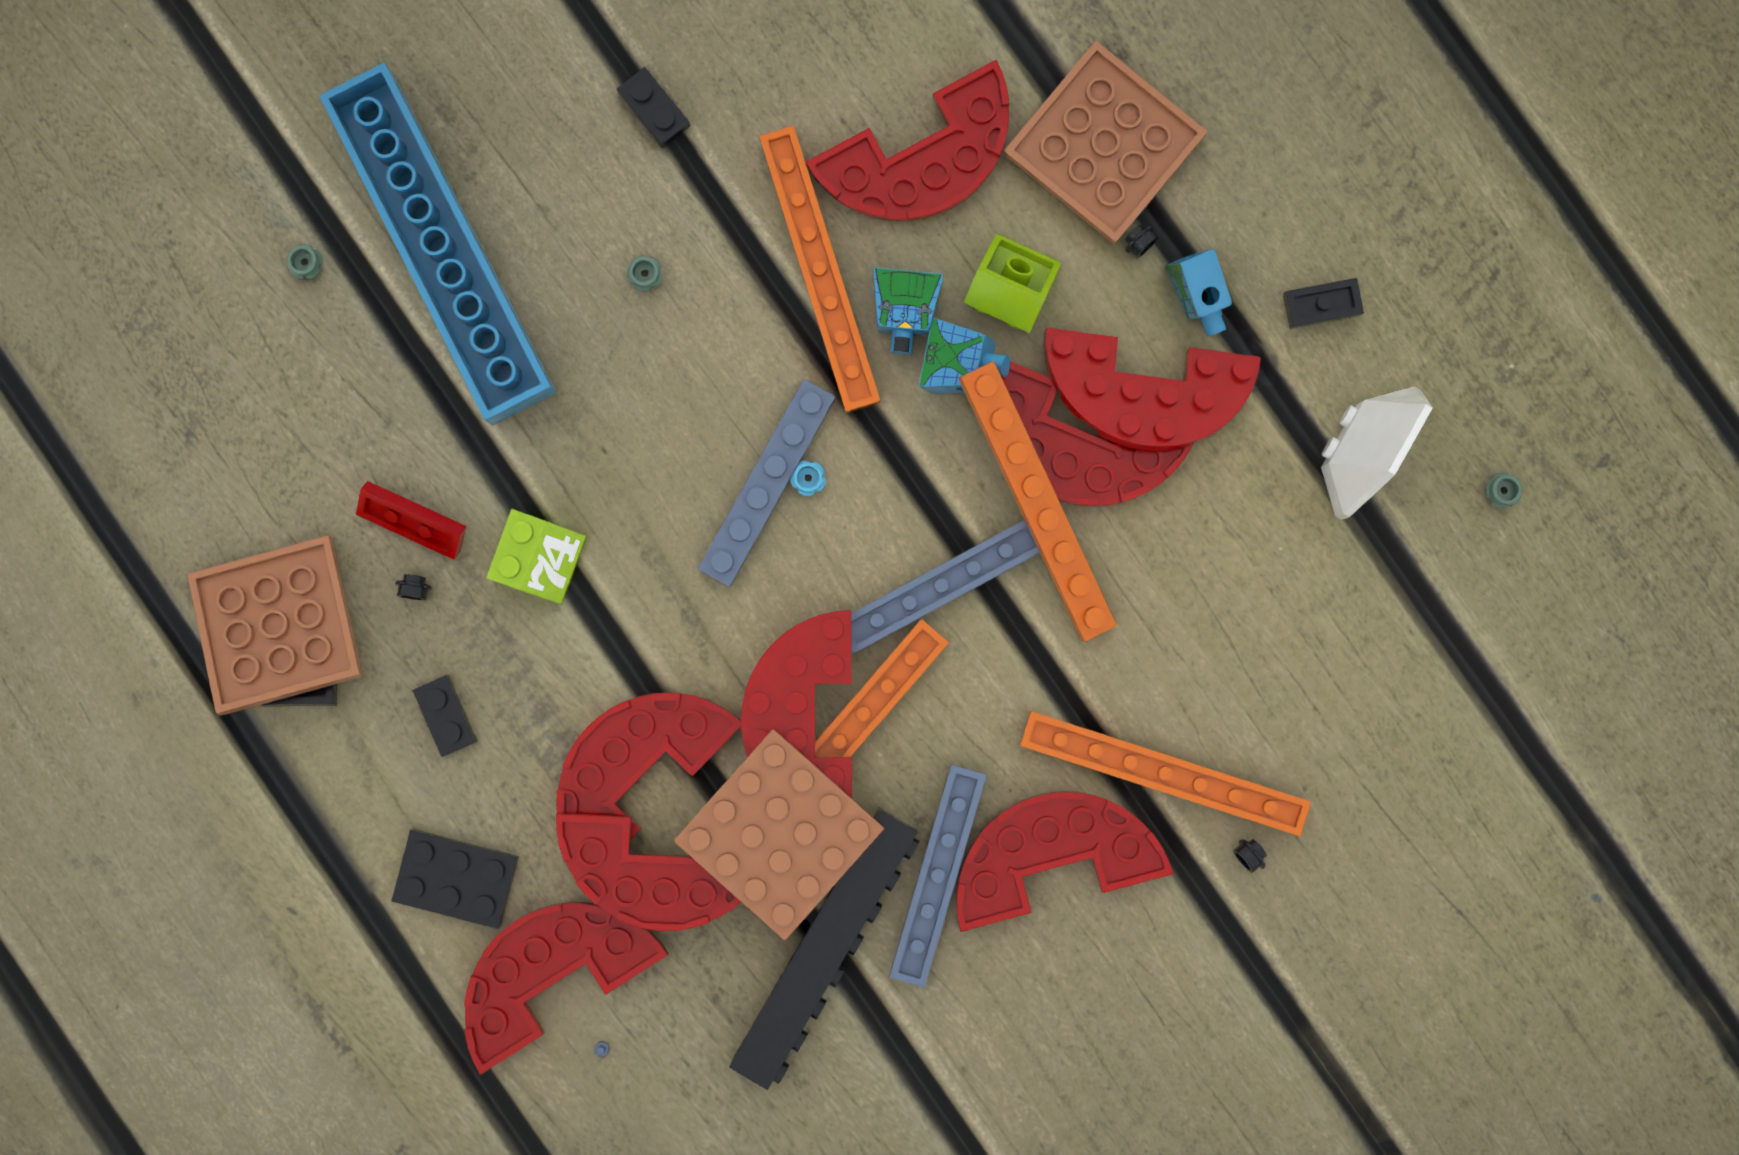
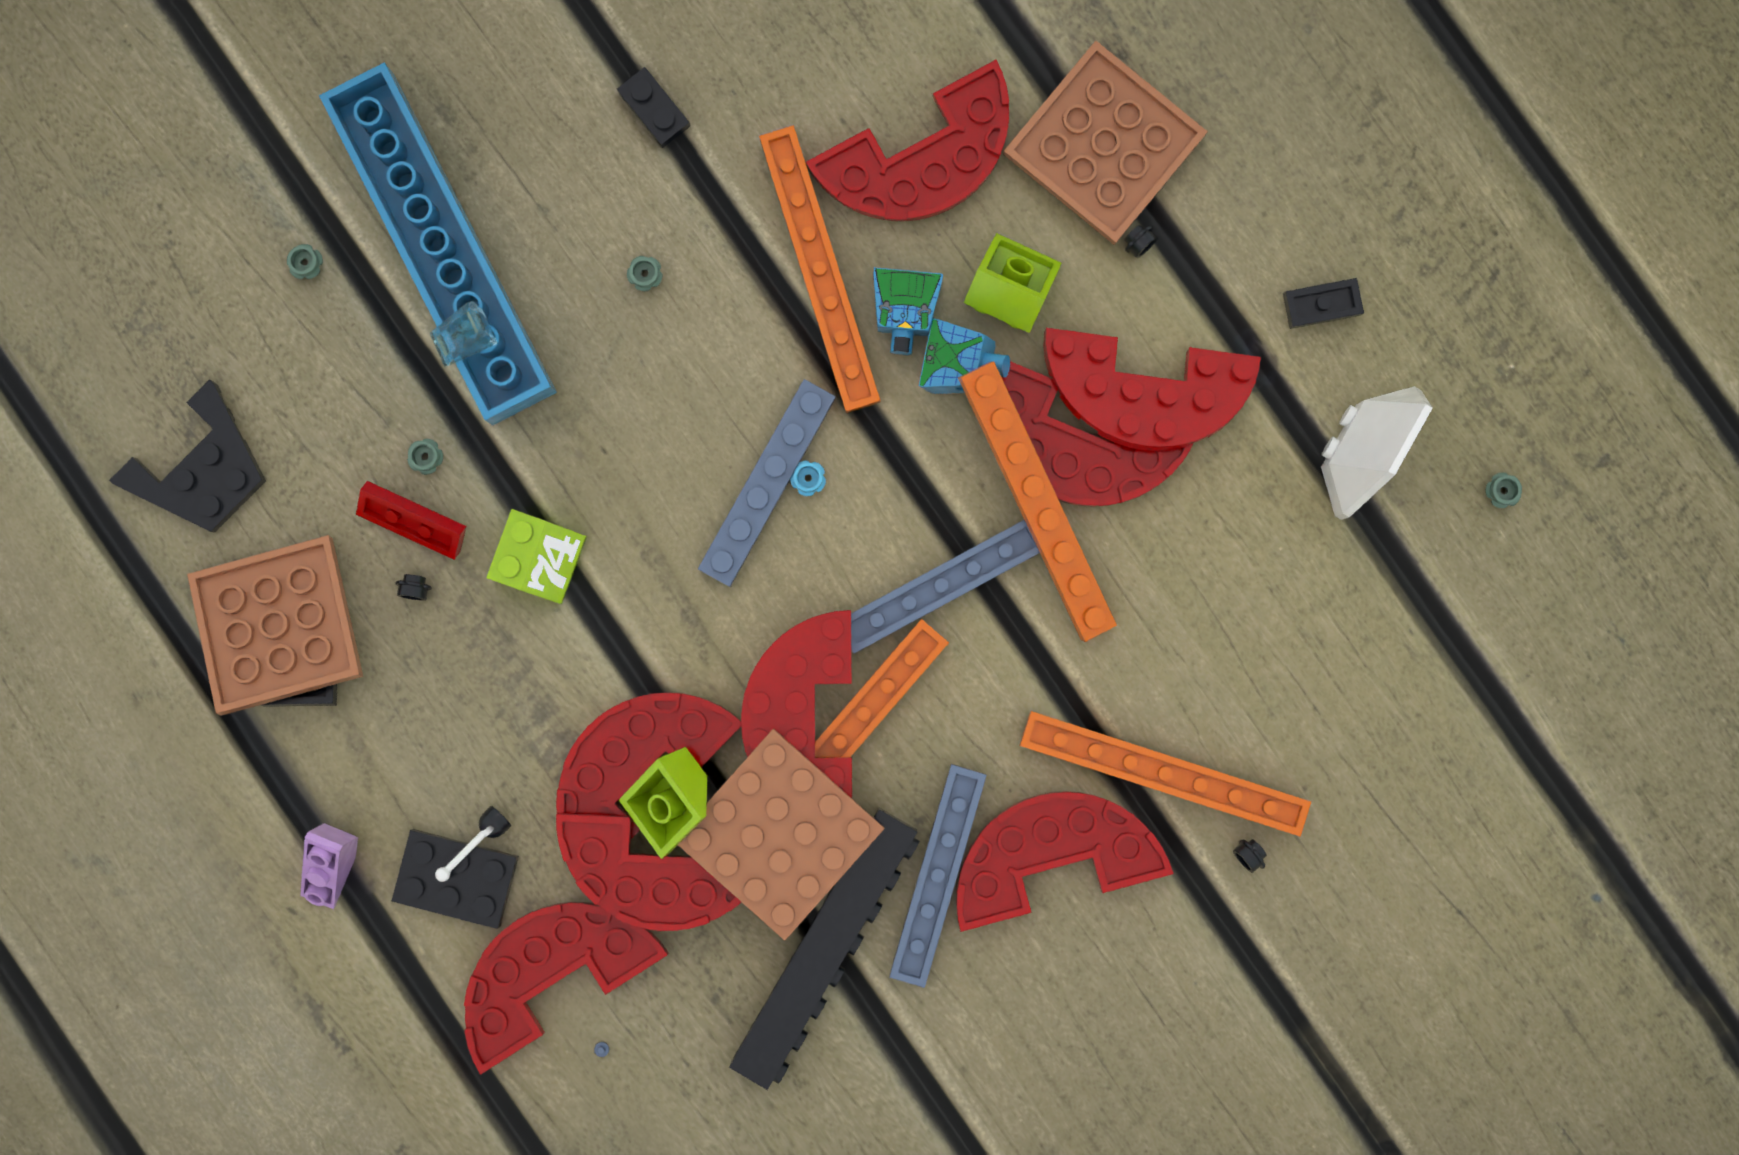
black plate [412,675,478,757] -> none
dark azure torso [1166,249,1232,336] -> none
none -> black wing [109,379,266,533]
none -> lavender slope [300,823,358,909]
none -> sand green plate [407,439,443,475]
none -> clear light blue slope [430,301,498,367]
none -> hinge [435,806,512,882]
none -> lime slope [619,747,707,859]

